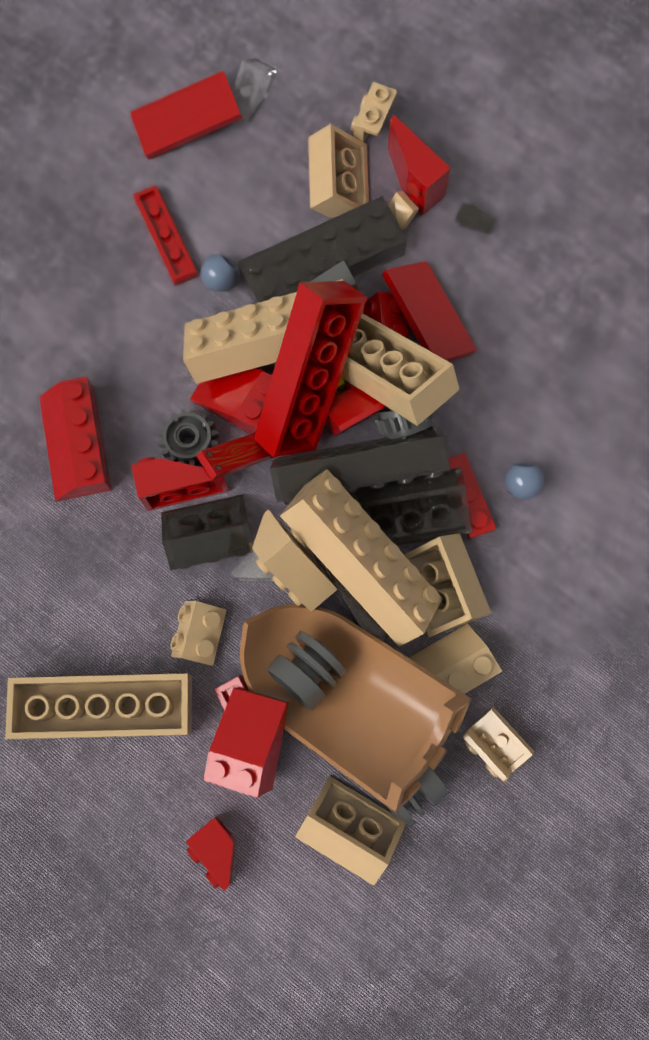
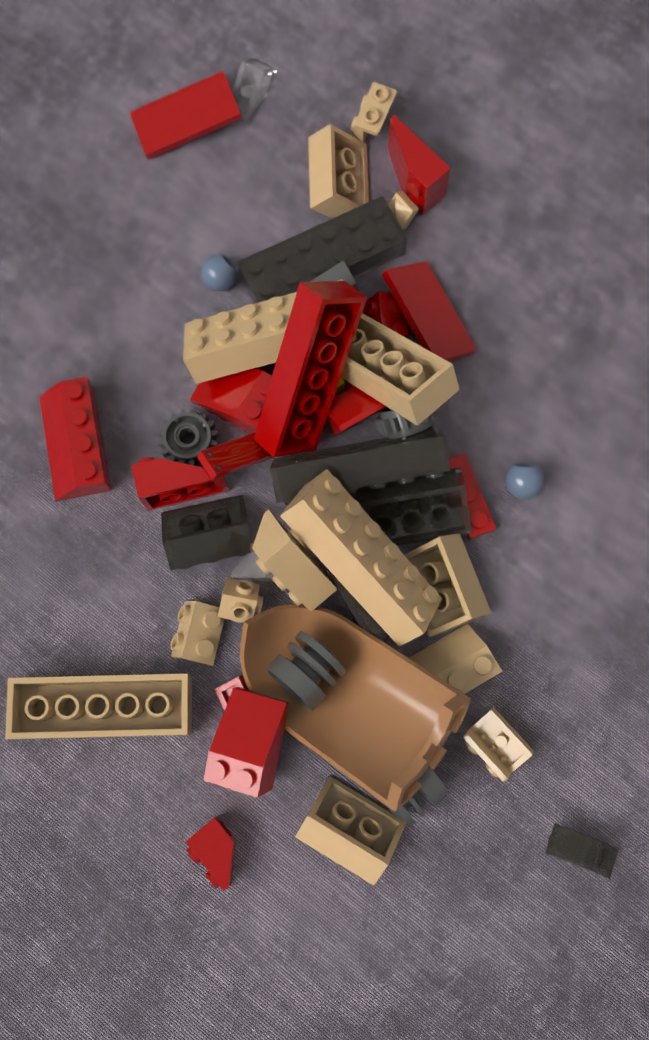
red tile [132,185,199,286] -> none
clear smoke cone [454,201,495,235] -> none
none -> tan brick [218,577,263,623]
none -> clear smoke slope [546,823,618,879]

